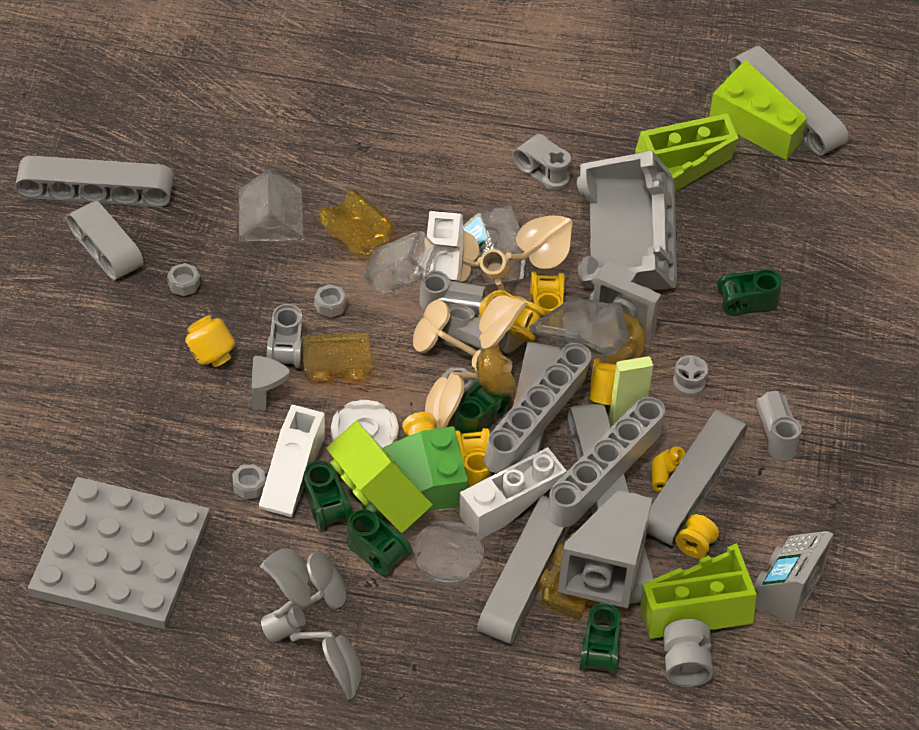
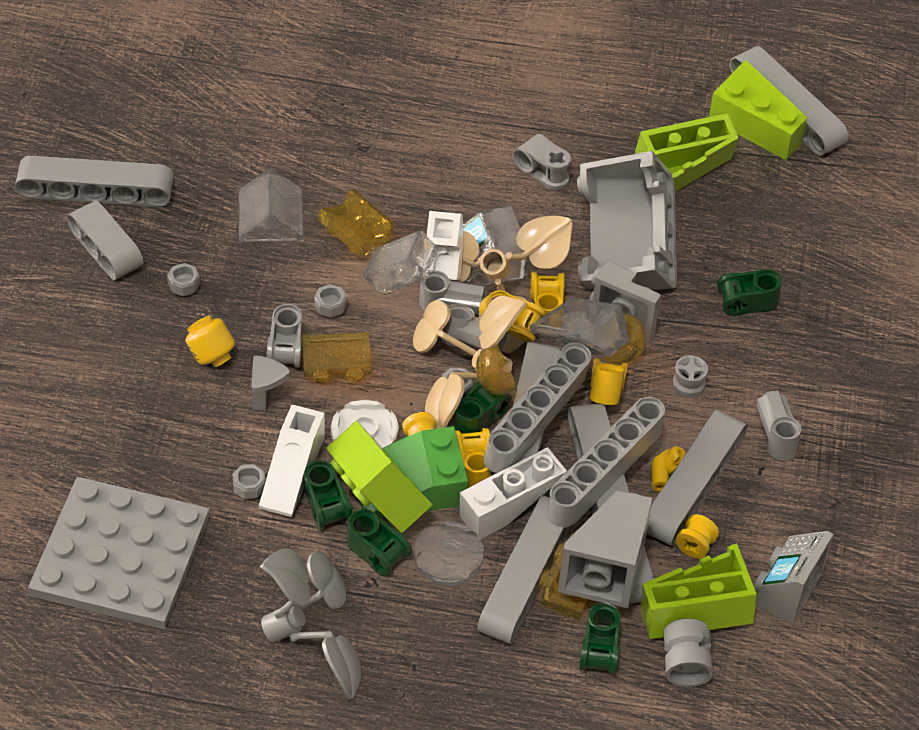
yellowish green tile [609,356,653,427] -> none

